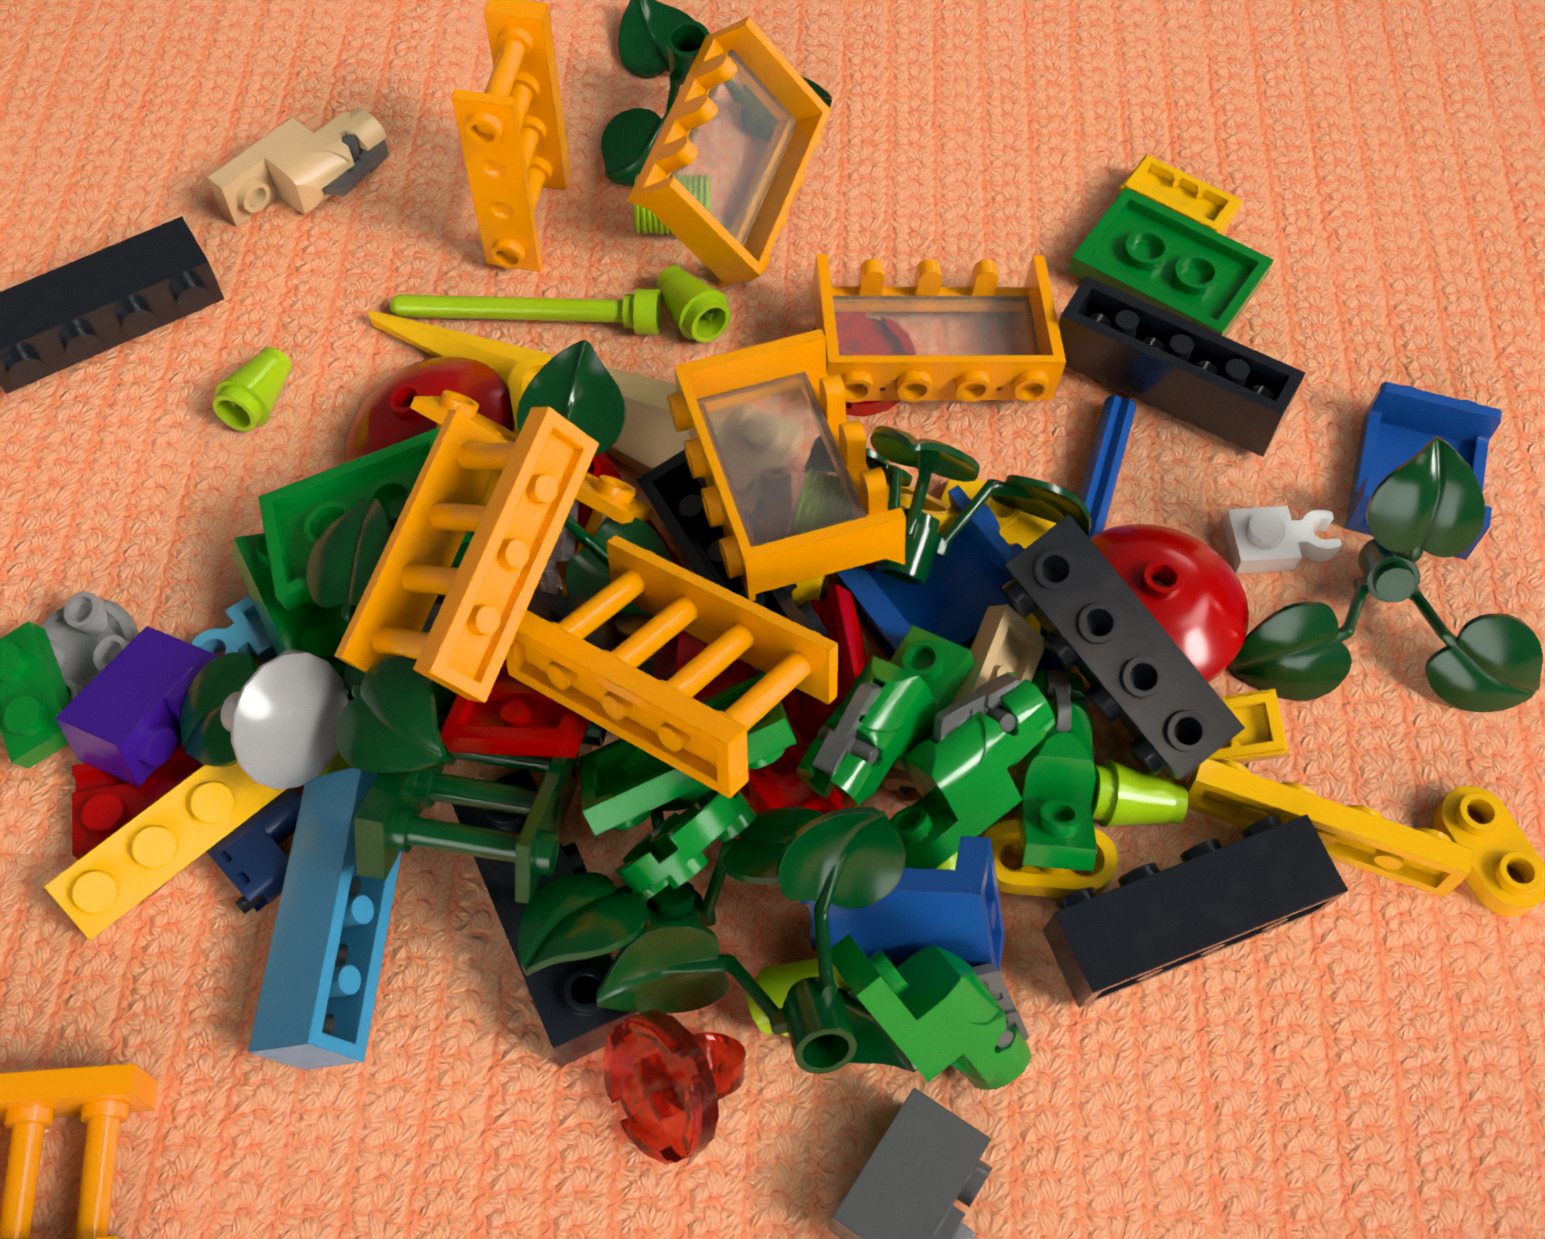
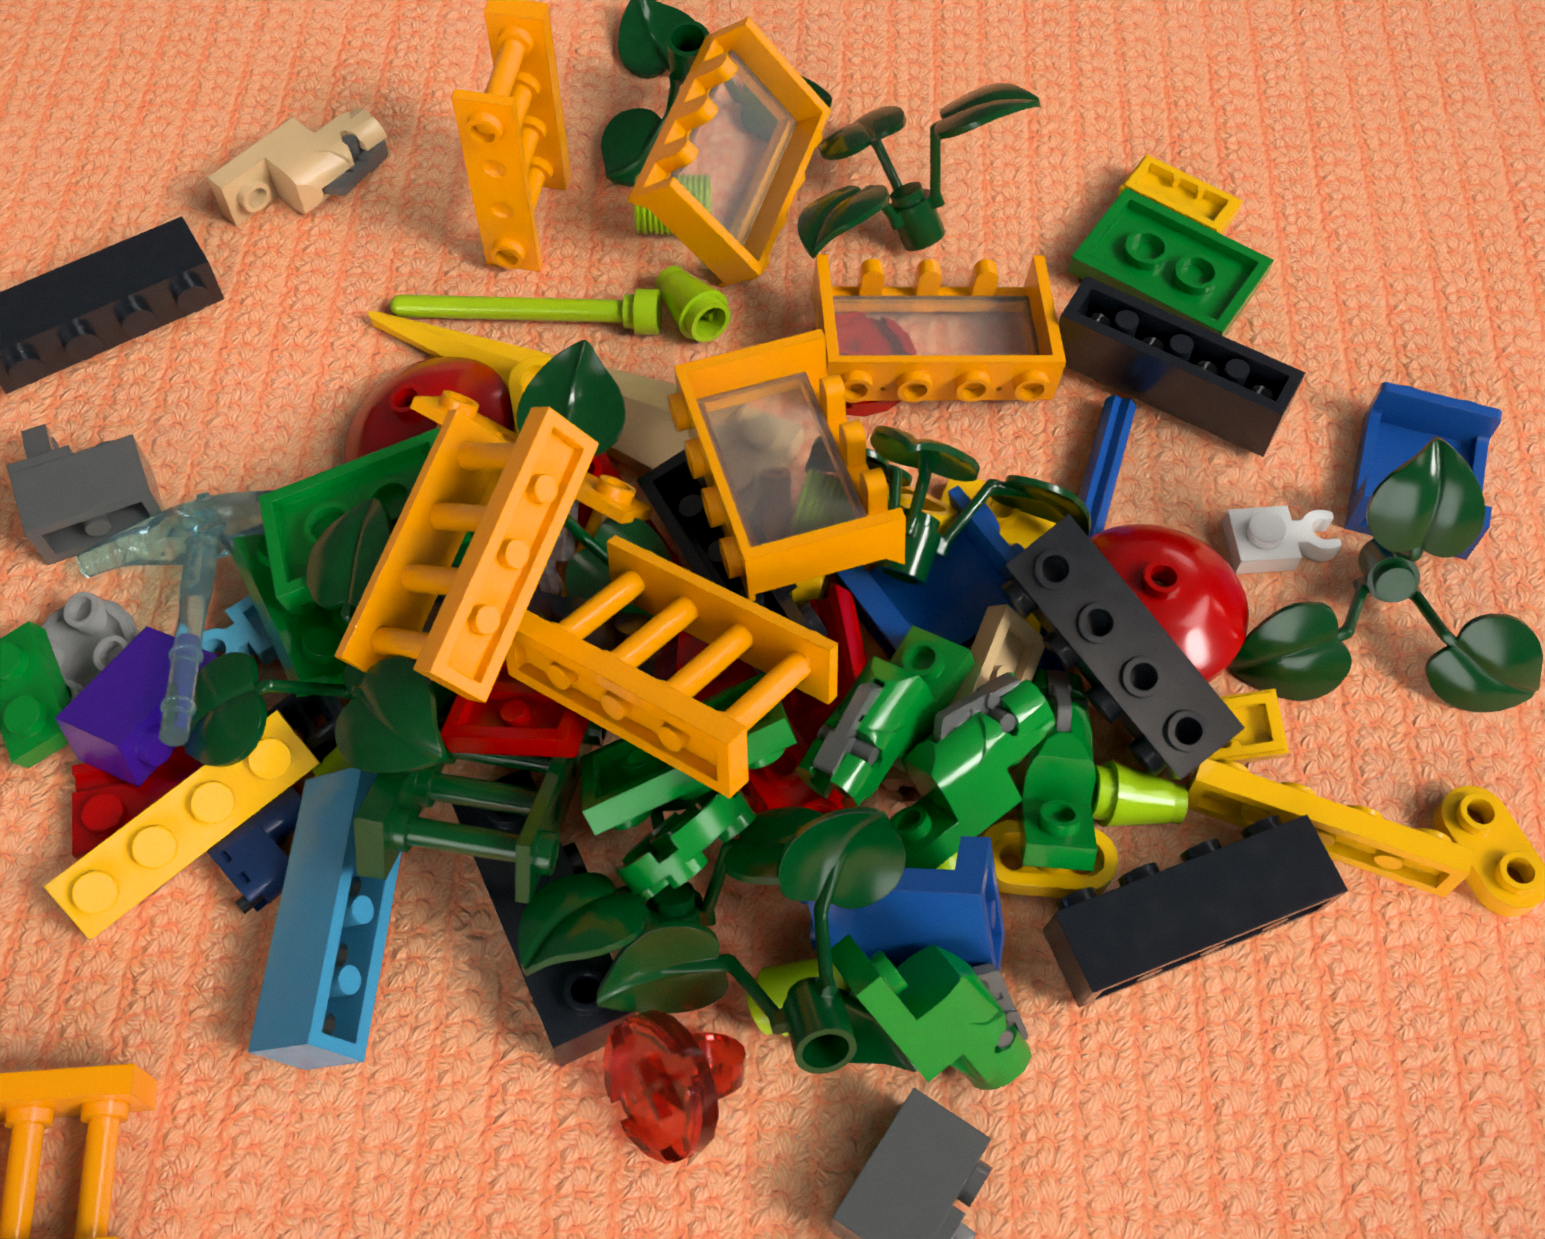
lime cone [212,347,292,432] -> none
light grey dish [221,649,349,790] -> none
none -> dark grey hinge [7,424,169,565]
none -> clear light blue piece [77,490,274,746]
none -> dark green plant [797,83,1042,259]

